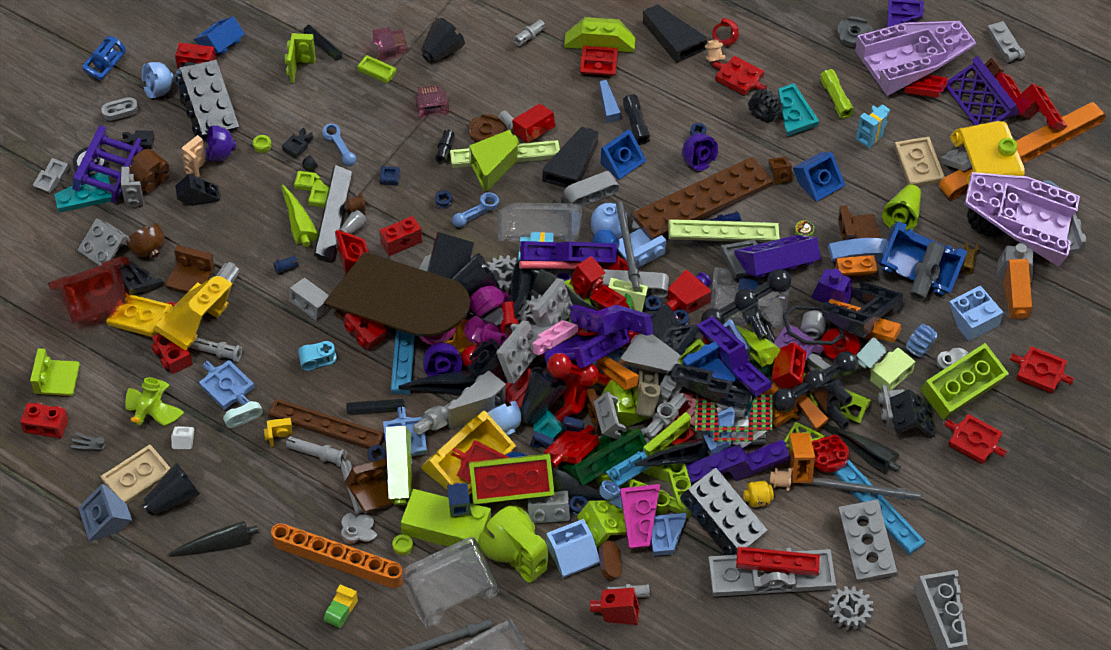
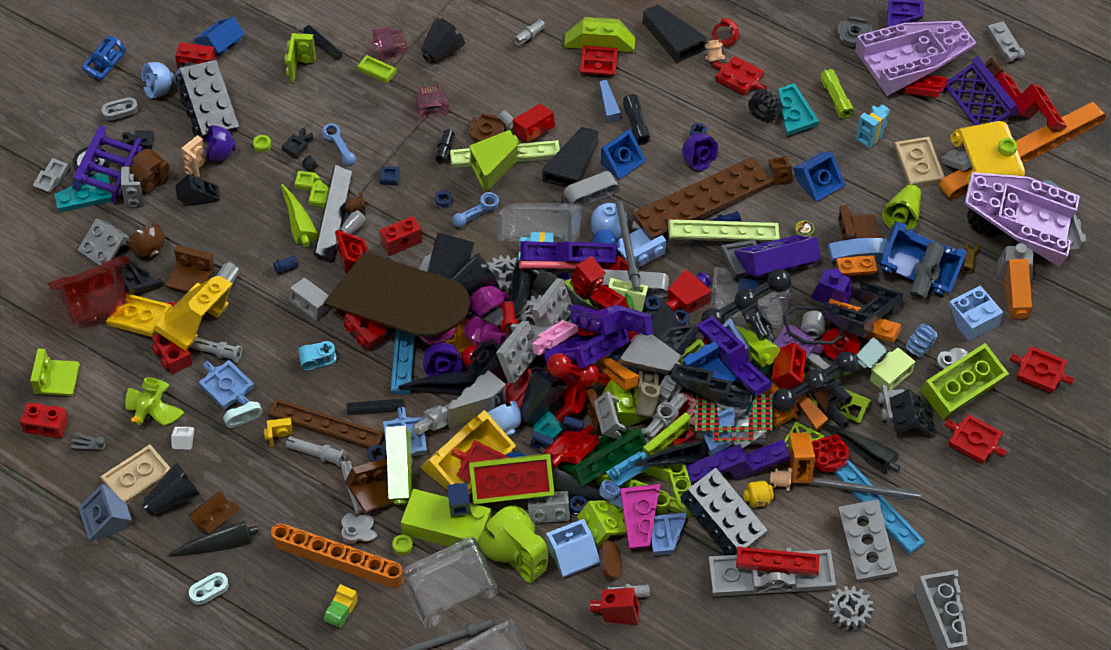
none -> reddish brown bracket [189,491,239,534]
none -> light aqua plate [189,572,229,605]

